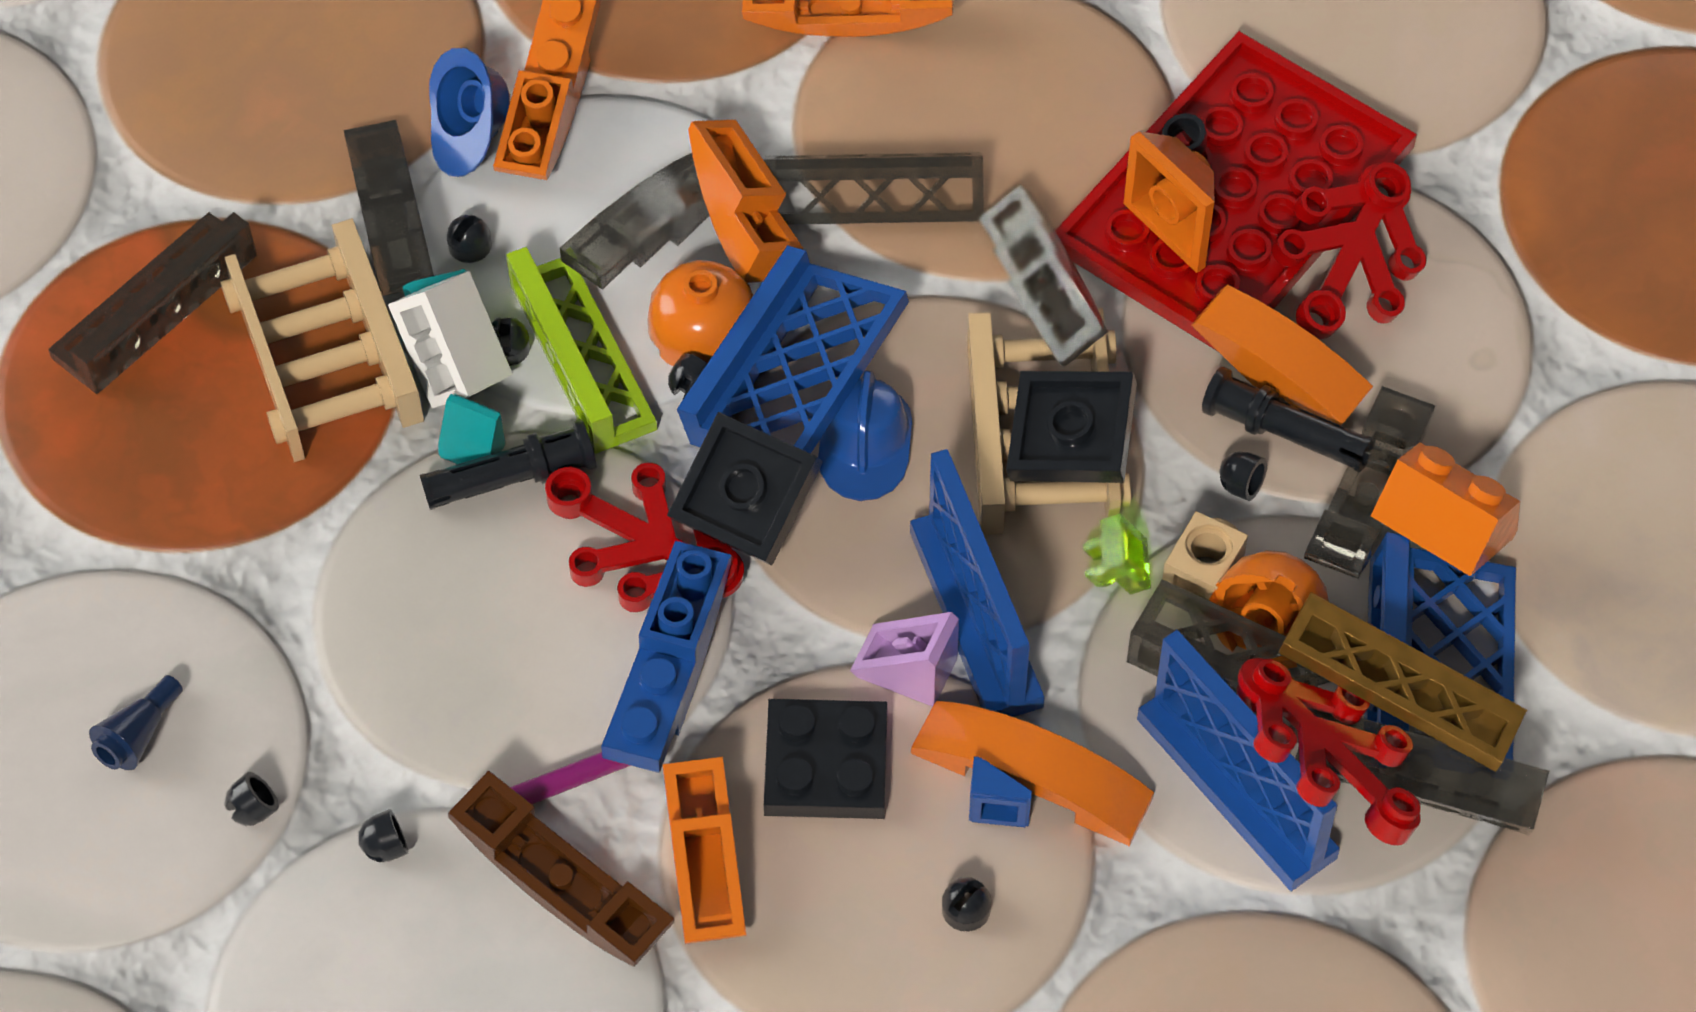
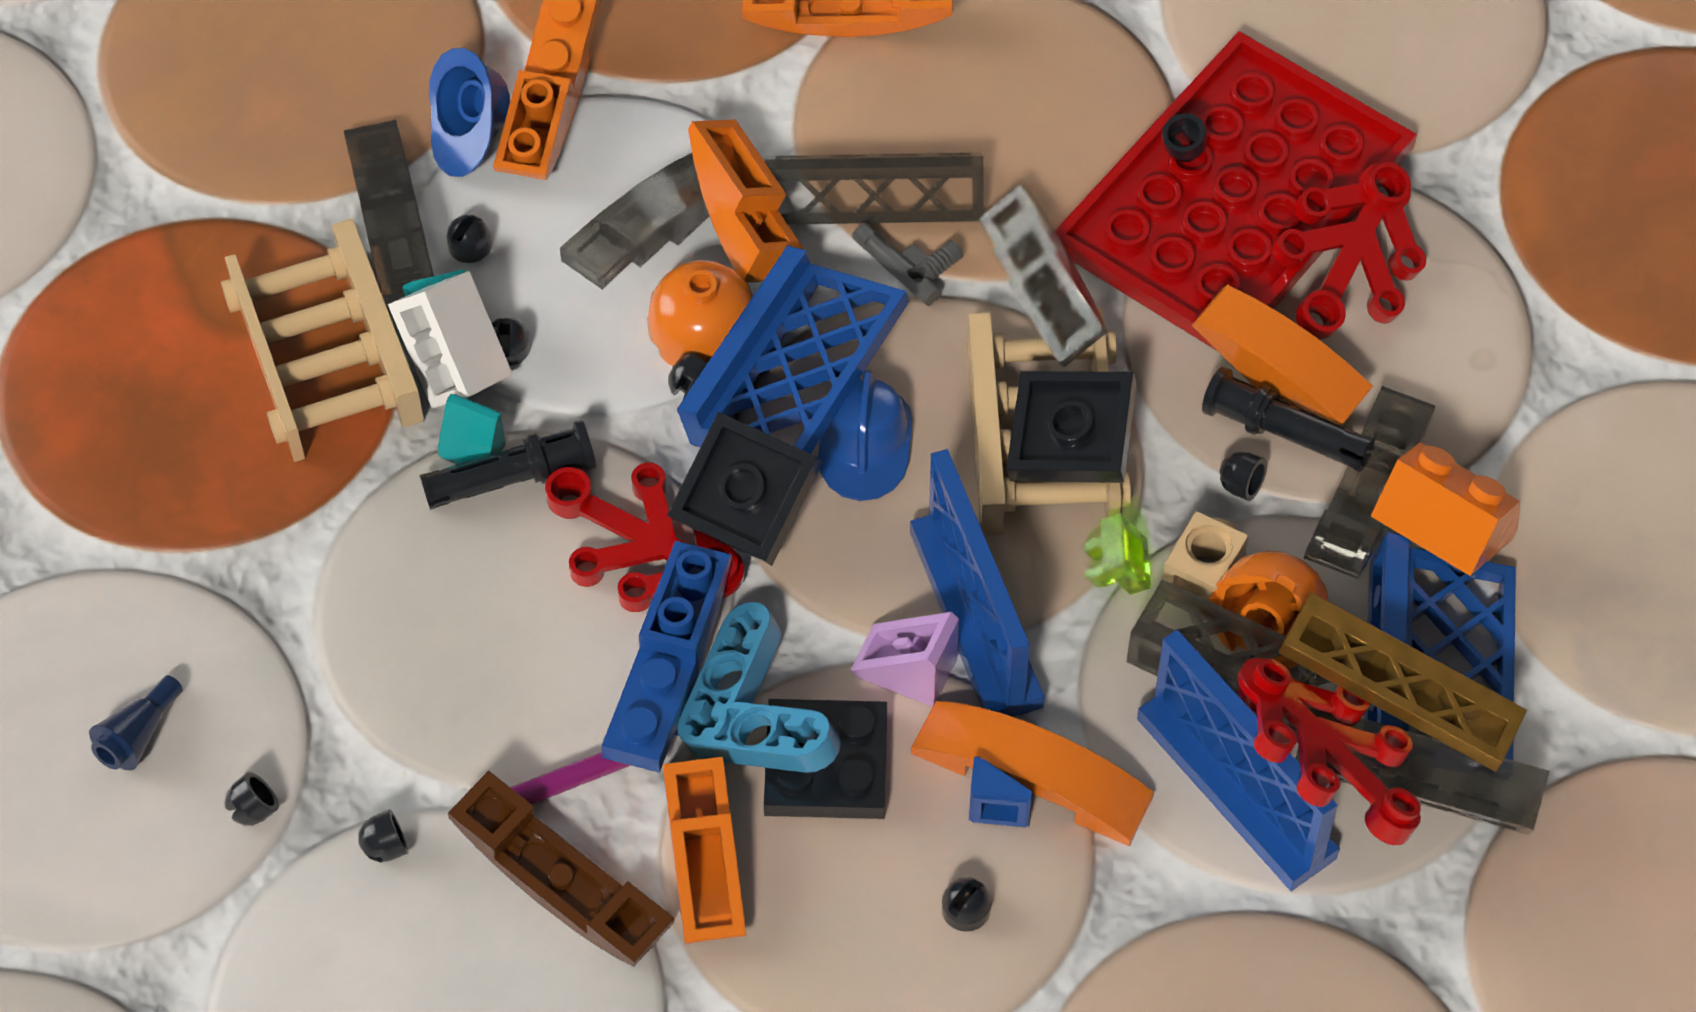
clear smoke fence [48,212,257,394] -> none
lime fence [506,247,657,454] -> none
orange slope [1124,131,1214,273] -> none
none -> dark azure beam [677,602,841,773]
none -> dark grey hose [852,222,963,306]

